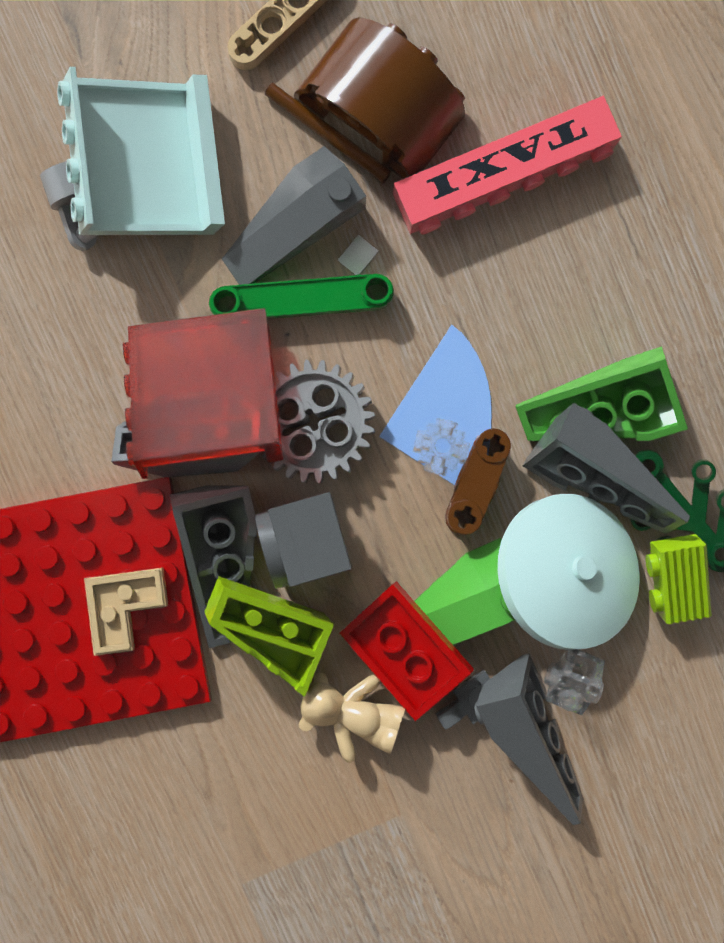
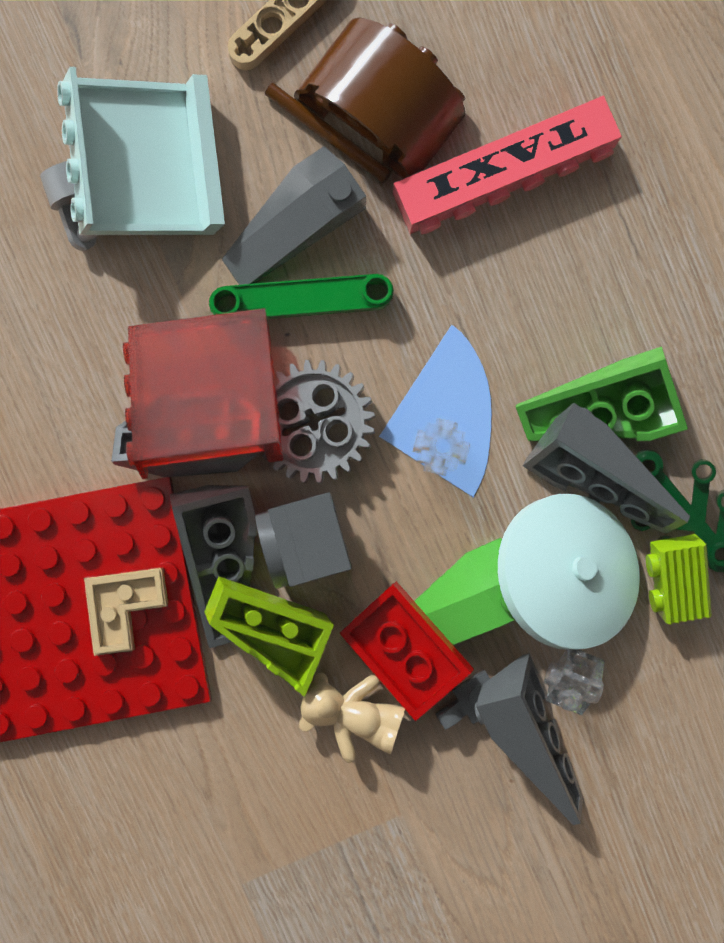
white sticker [338,235,378,275] -> none
reddish brown piece [445,428,511,535] -> none

